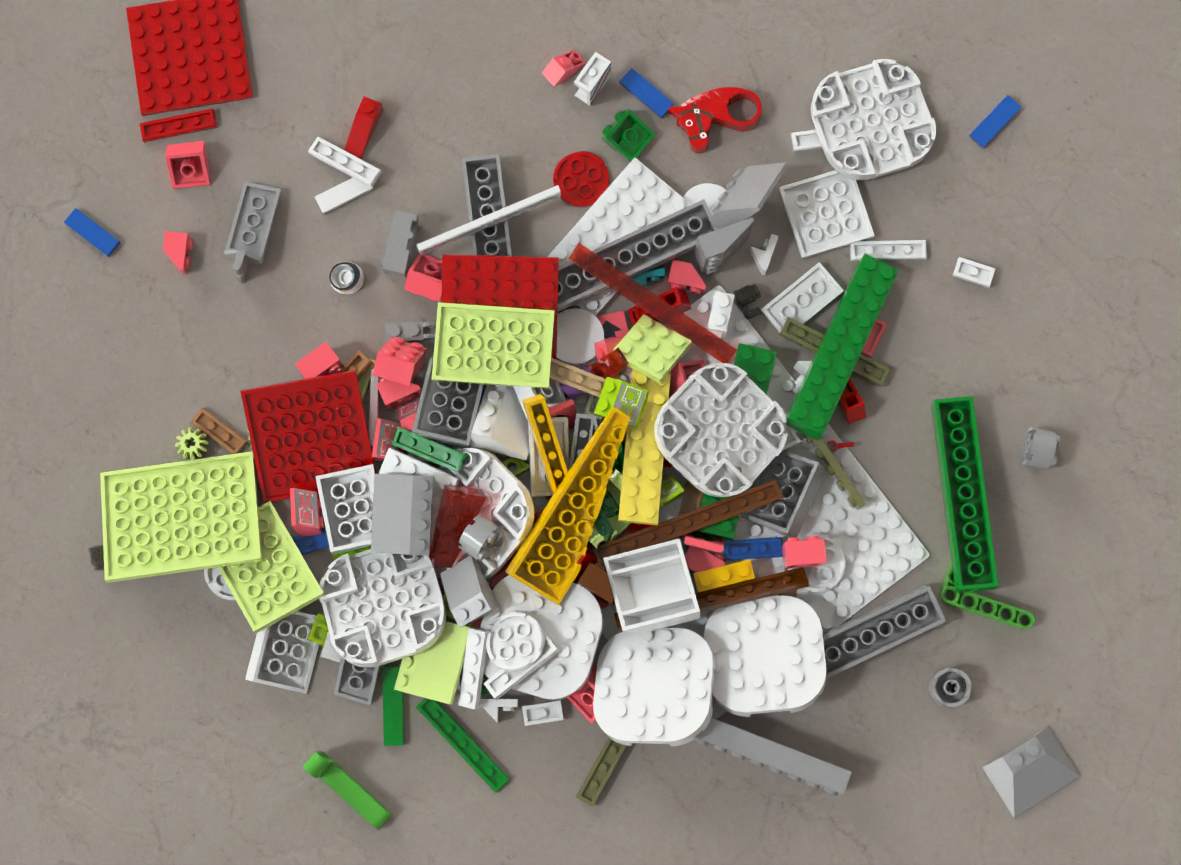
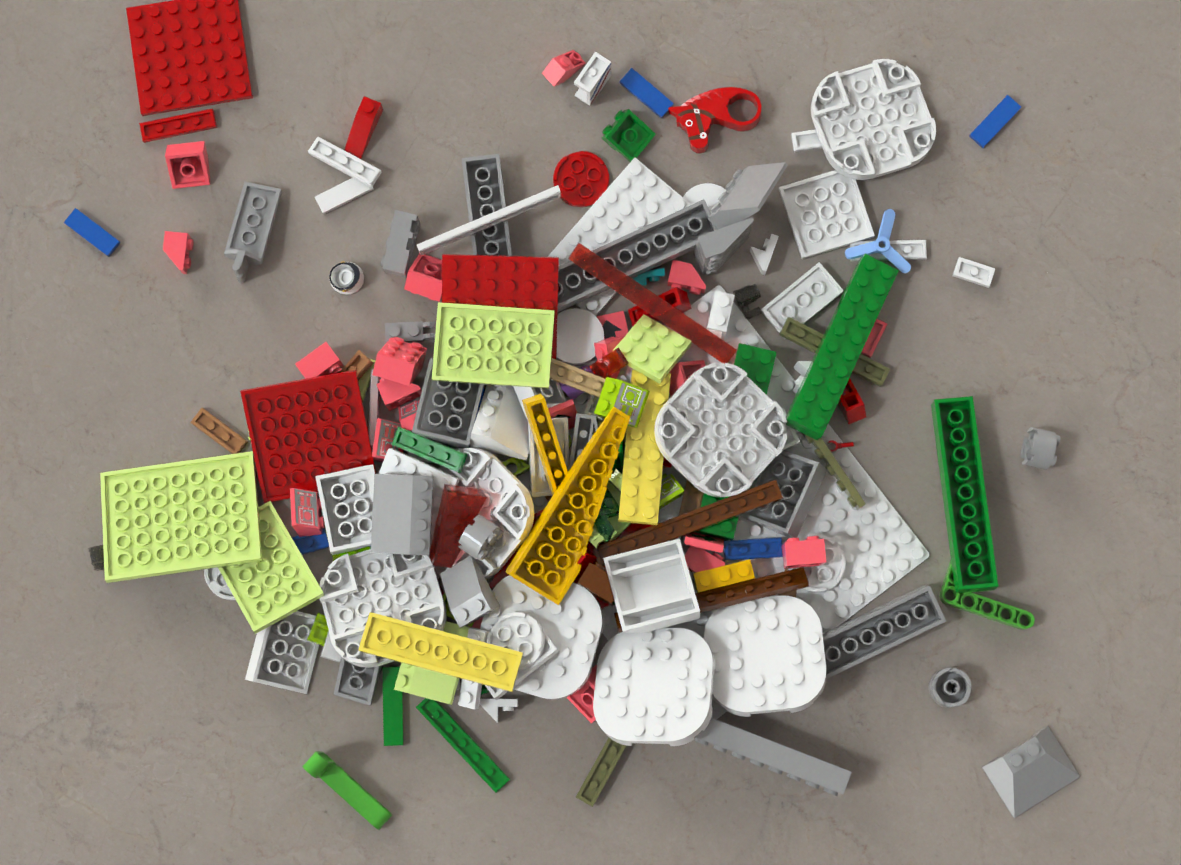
yellowish green gear [175,427,209,460] -> none
white plate [522,700,564,726] -> none
none -> light yellow plate [358,612,523,692]
none -> light blue piece [845,209,911,273]

